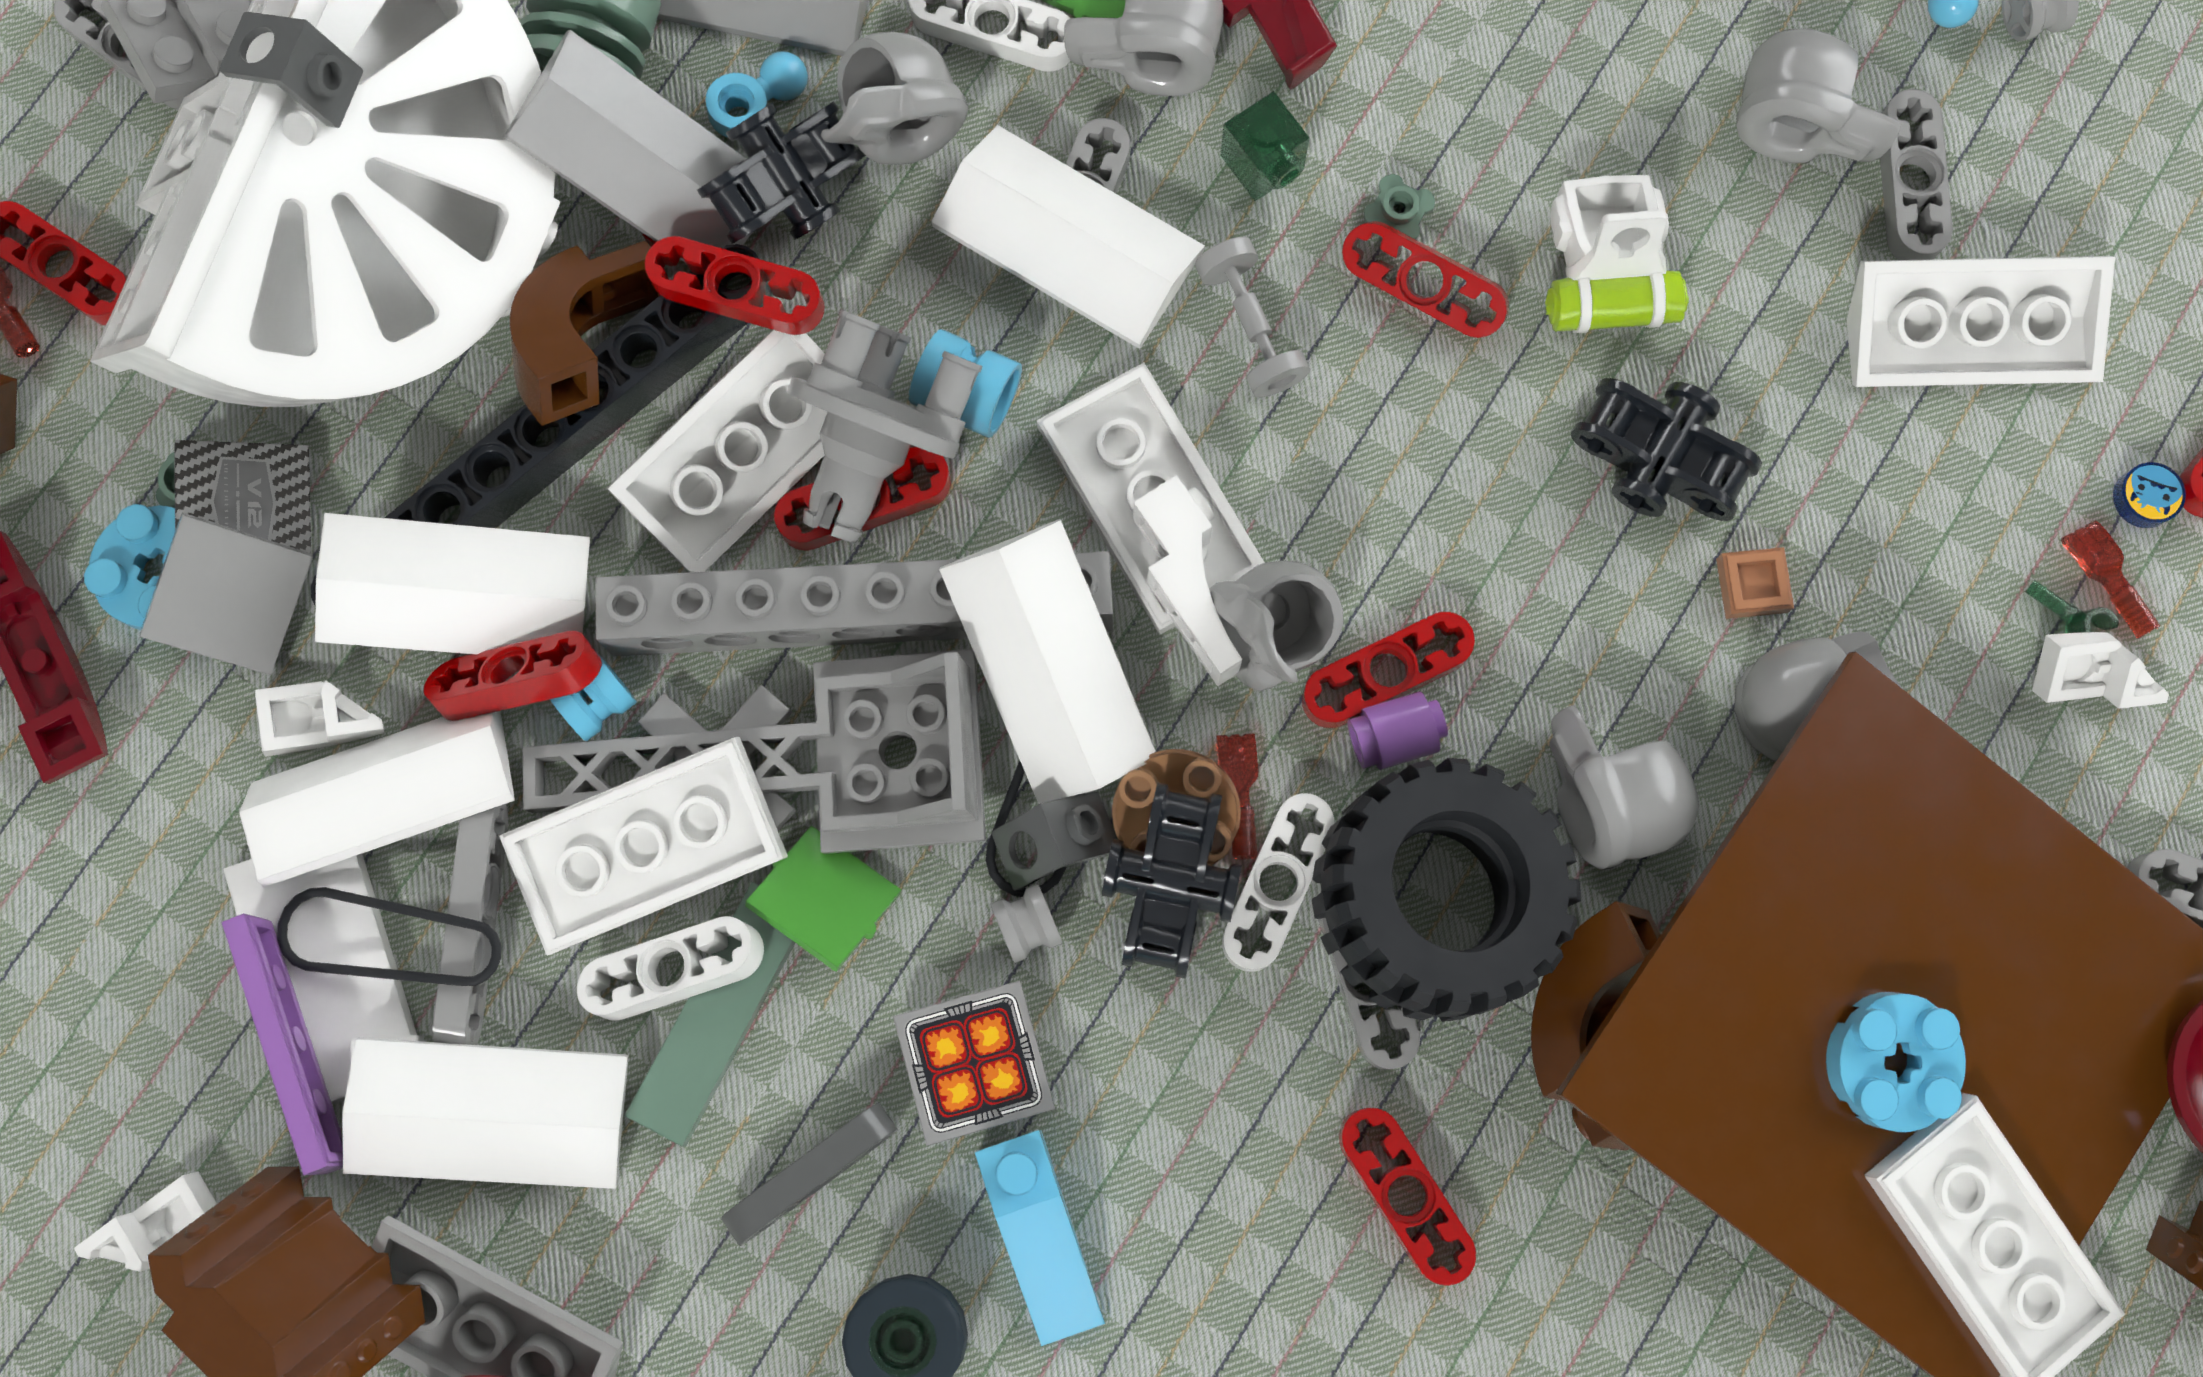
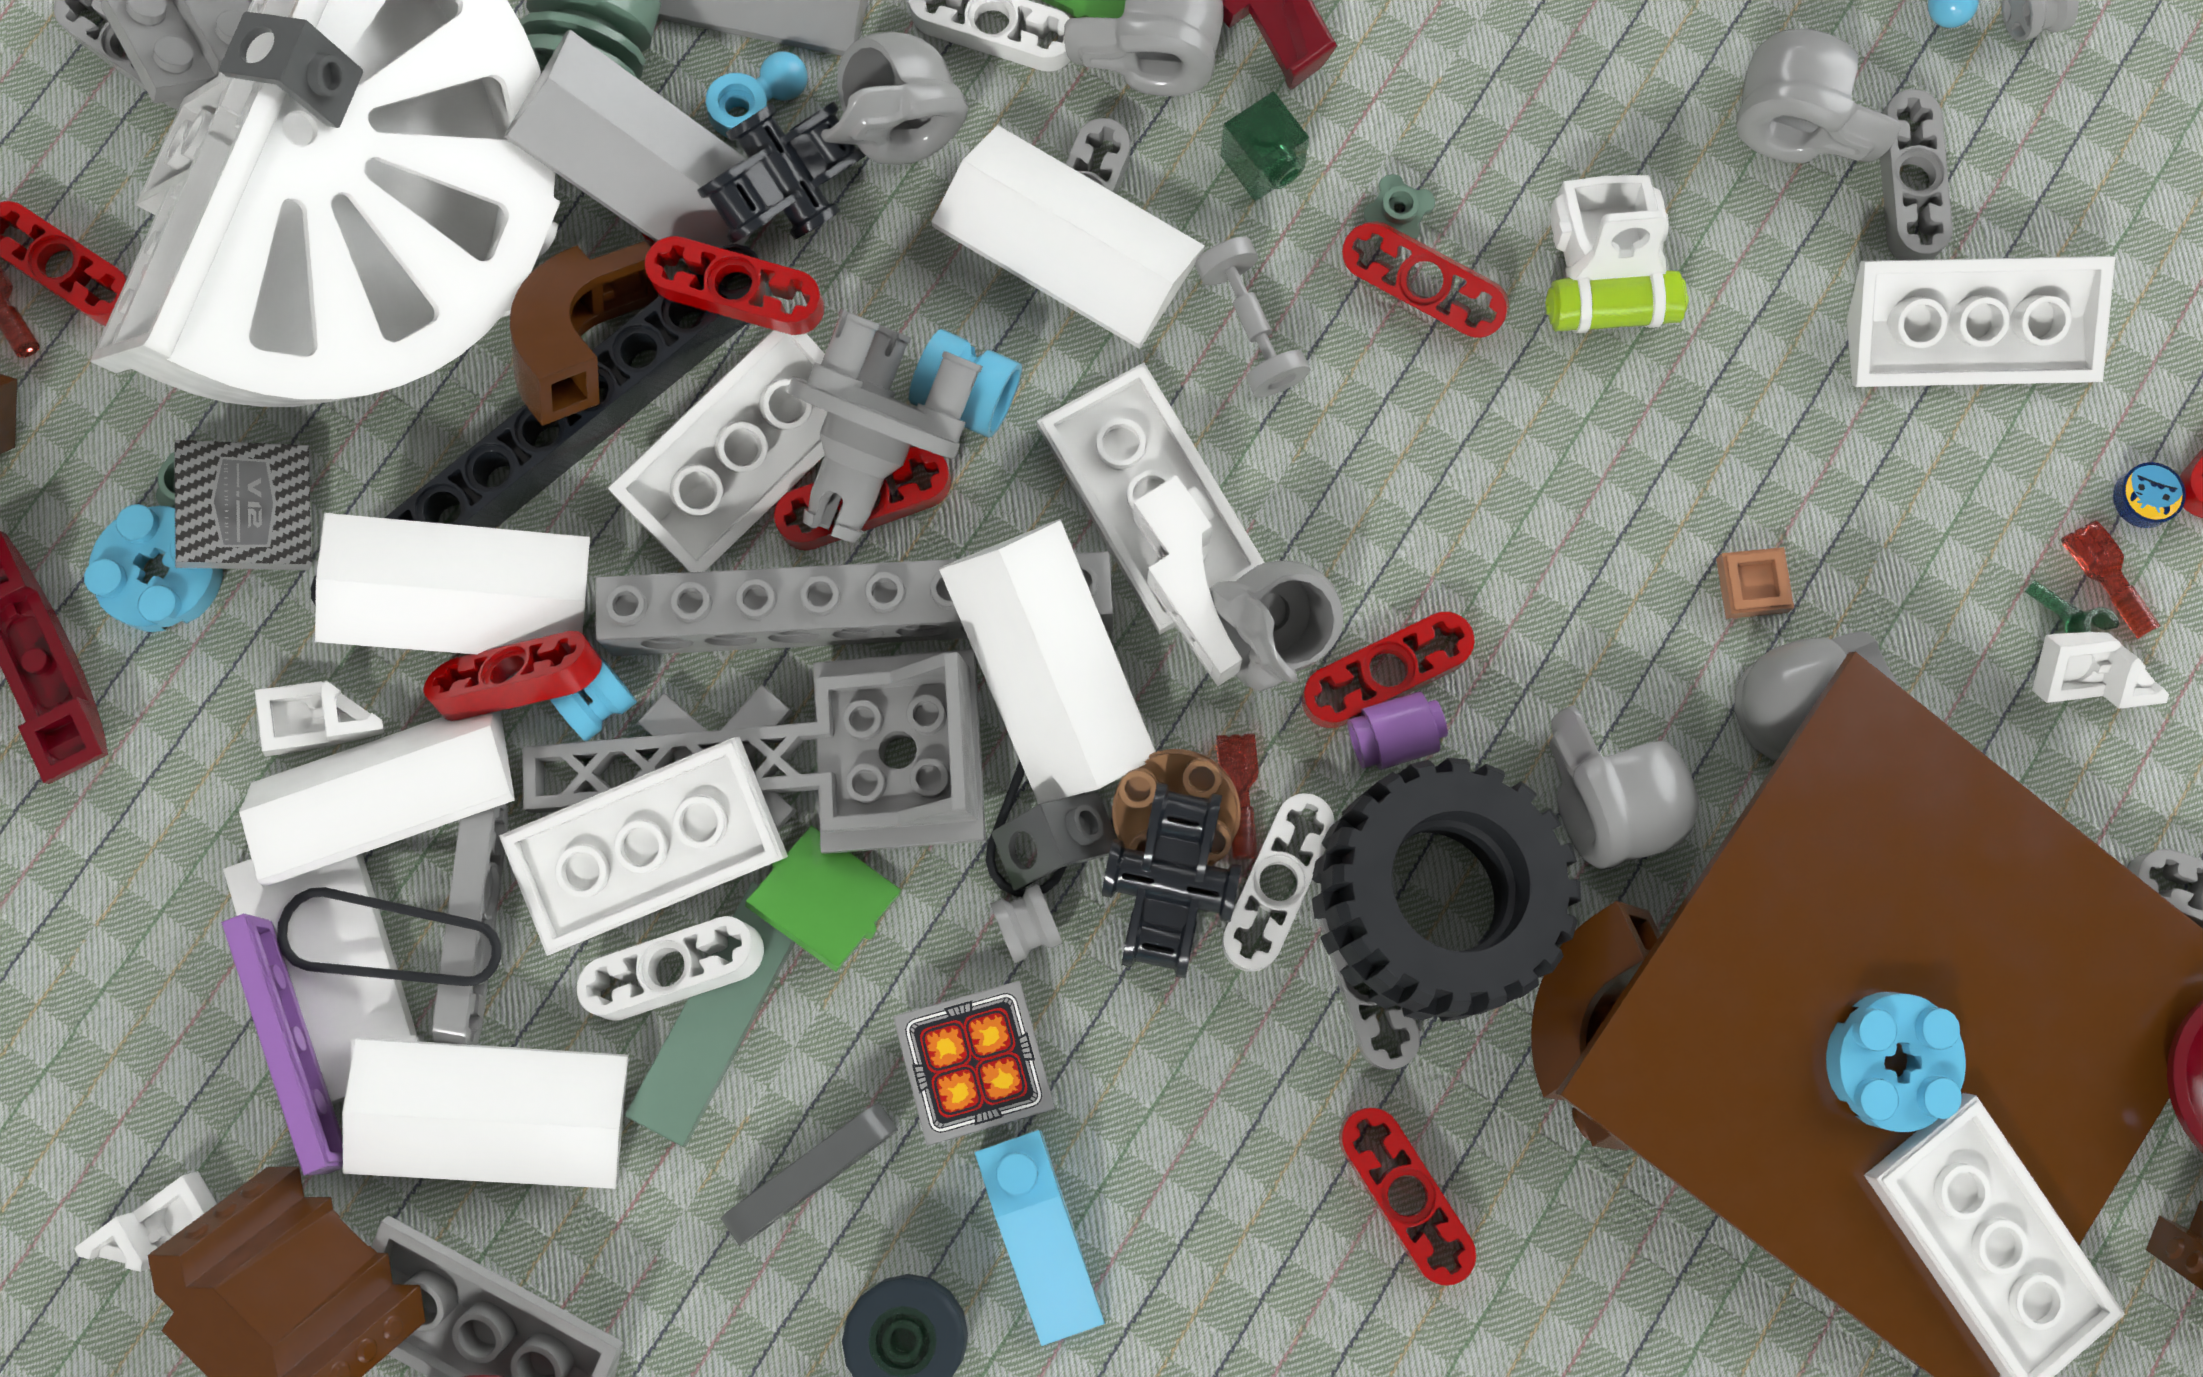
light grey tile [140,512,313,675] -> none
black axle [1571,378,1762,521] -> none

